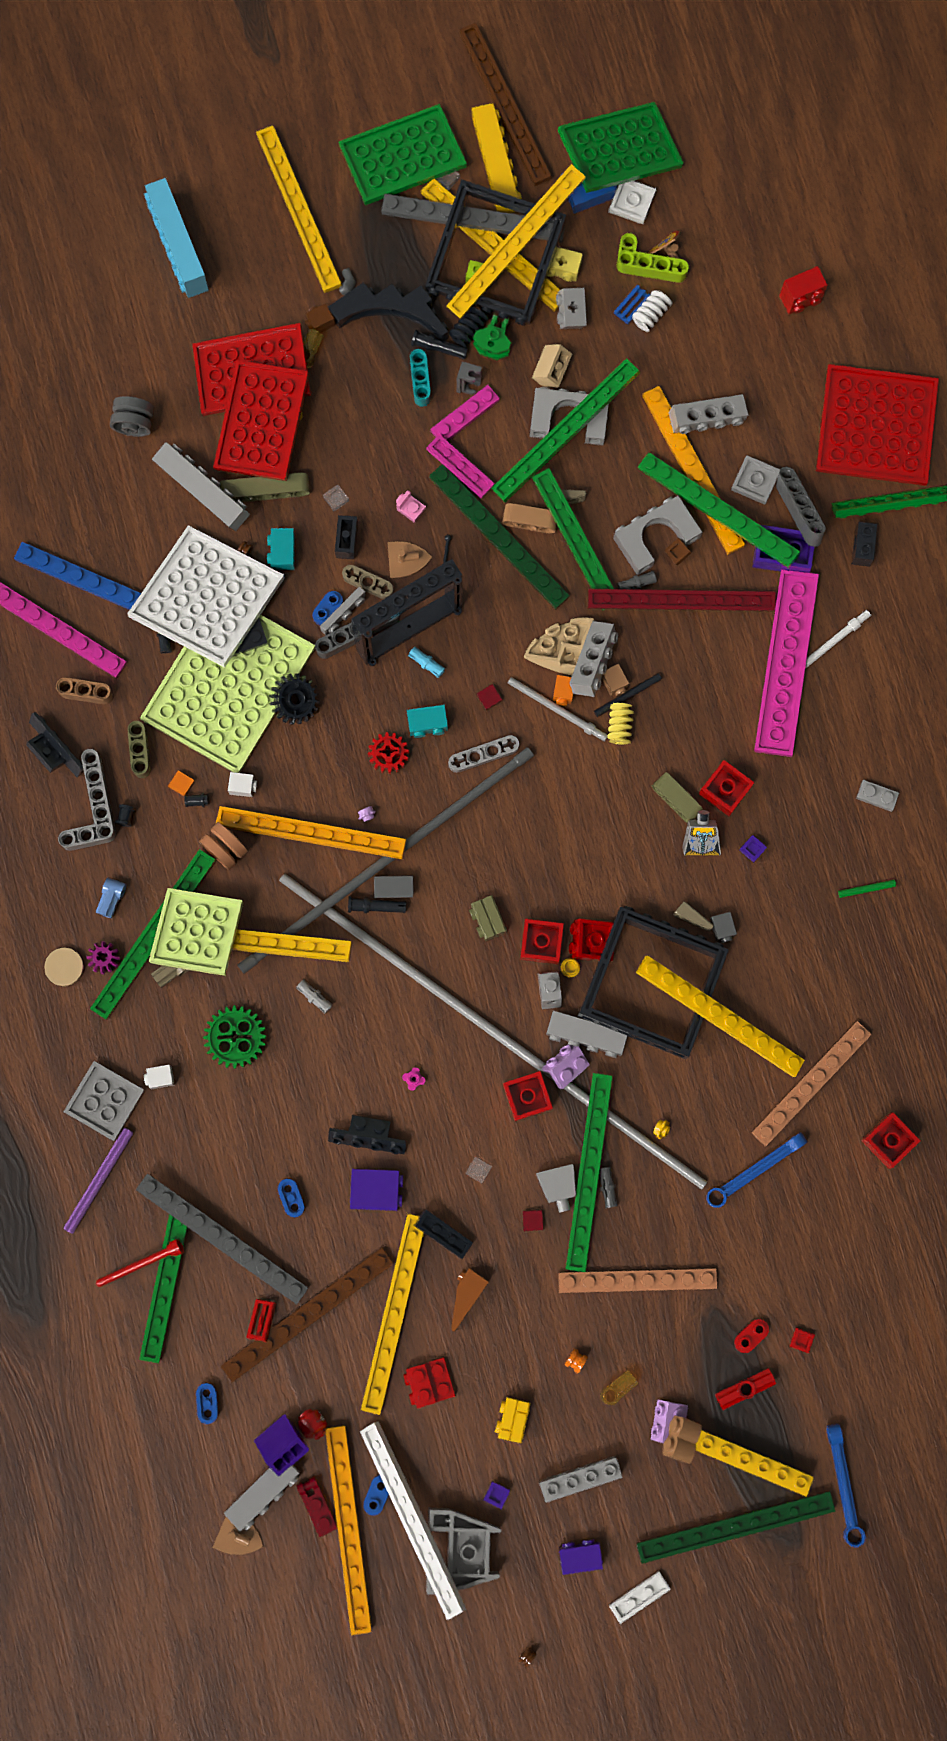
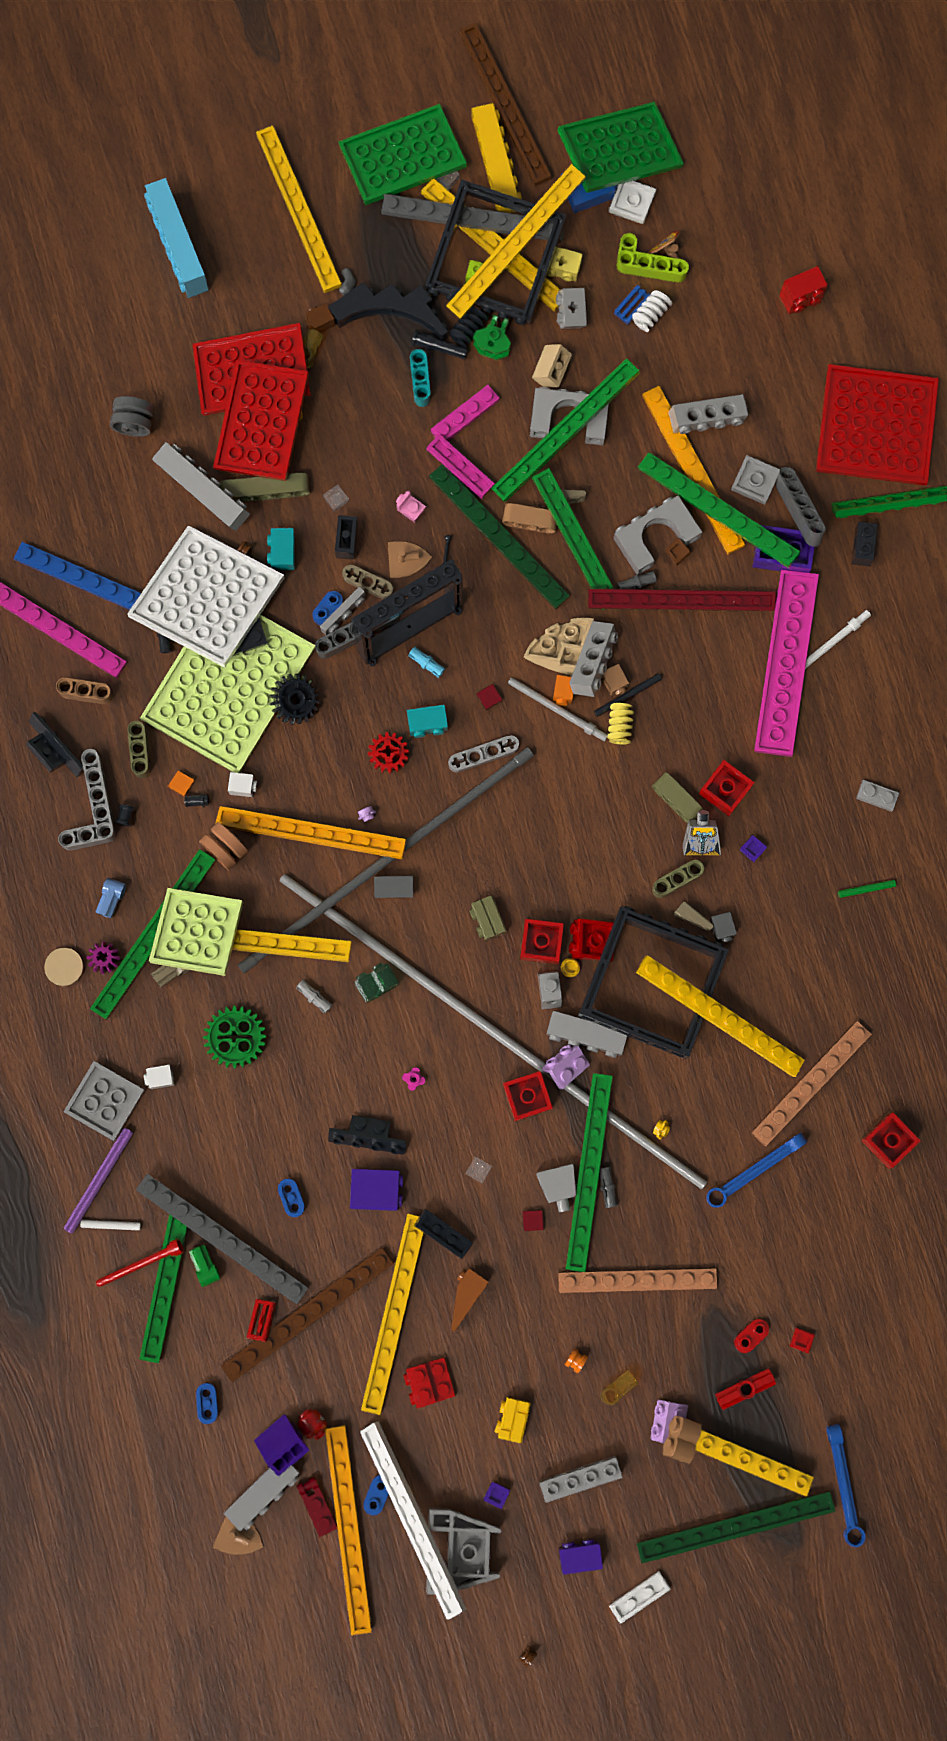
black pin [348,896,406,914] -> none
dark grey hinge [457,362,482,395] -> none
none -> white bar [81,1220,141,1230]
none -> green piece [189,1245,221,1288]
none -> clear green brick [354,963,399,1004]
none -> olive beam [652,860,704,898]

